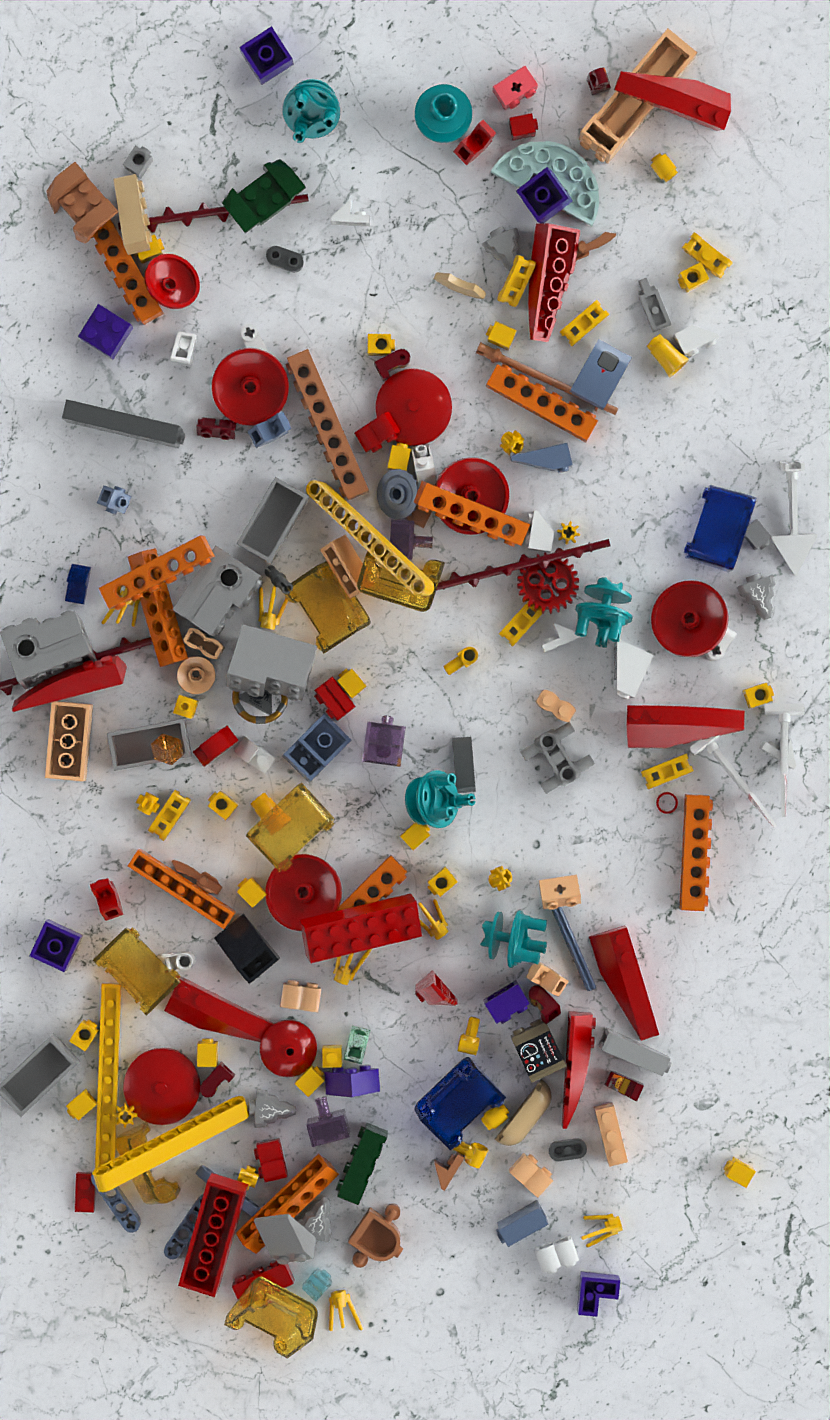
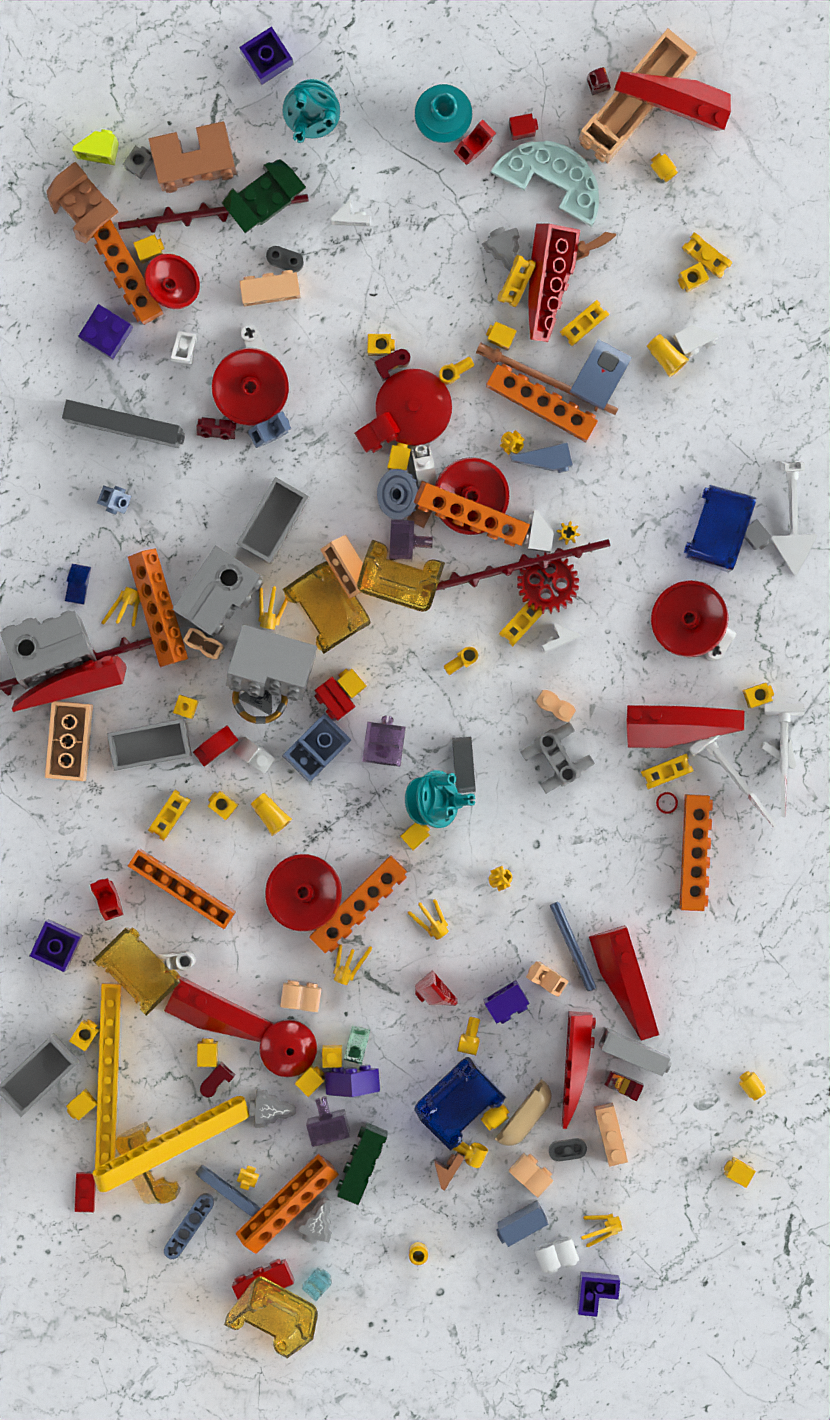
sand blue beam [91,1174,141,1233] -> none
orange brick [99,535,215,611] -> none
yellow gear [113,1102,137,1128] -> none
tan brick [114,174,152,255] -> none
red dish [123,1048,201,1125] -> none
yellow gear [136,792,160,815] -> none
clear orange brick [151,733,184,765] -> none
nougat piece [172,860,222,895] -> none
light nougat dish [177,656,215,694] -> none
red brick [178,1173,249,1297] -> none
black slope [214,913,280,984] -> none
yellow brick [237,877,267,908] -> none
clear yellow windscreen [246,783,335,872] -> none
red brick [254,1138,288,1183] -> none
light grey slope [254,1214,316,1264] -> none
dark grey pin [264,565,293,594] -> none
nougat brick [285,349,369,501] -> none
red brick [300,893,422,963] -> none
yellow beam [306,480,434,596] -> none
yellow plant [329,1290,363,1331] -> none
nougat piece [348,1204,403,1268] -> none
yellow brick [428,866,458,897] -> none
tan tile [434,272,486,299] -> none
teal piece [480,910,547,968] -> none
coral brick [492,66,538,110] -> none
slope [511,1019,567,1083] -> none
dark purple brick [516,167,573,223] -> none
dark red leg [528,985,561,1024] -> none
light nougat brick [539,875,581,910] -> none
teal piece [575,577,633,648] -> none
white slope [614,640,654,699] -> none
light grey hinge [638,278,671,332] -> none
light grey rock [737,573,776,620] -> none
none -> neon yellow slope [72,129,119,165]
none -> nougat piece [148,121,237,193]
none -> light nougat brick [240,270,301,307]
none -> yellow brick [409,1242,428,1265]
none -> yellow axle [439,357,474,385]
none -> yellow brick [739,1071,766,1101]

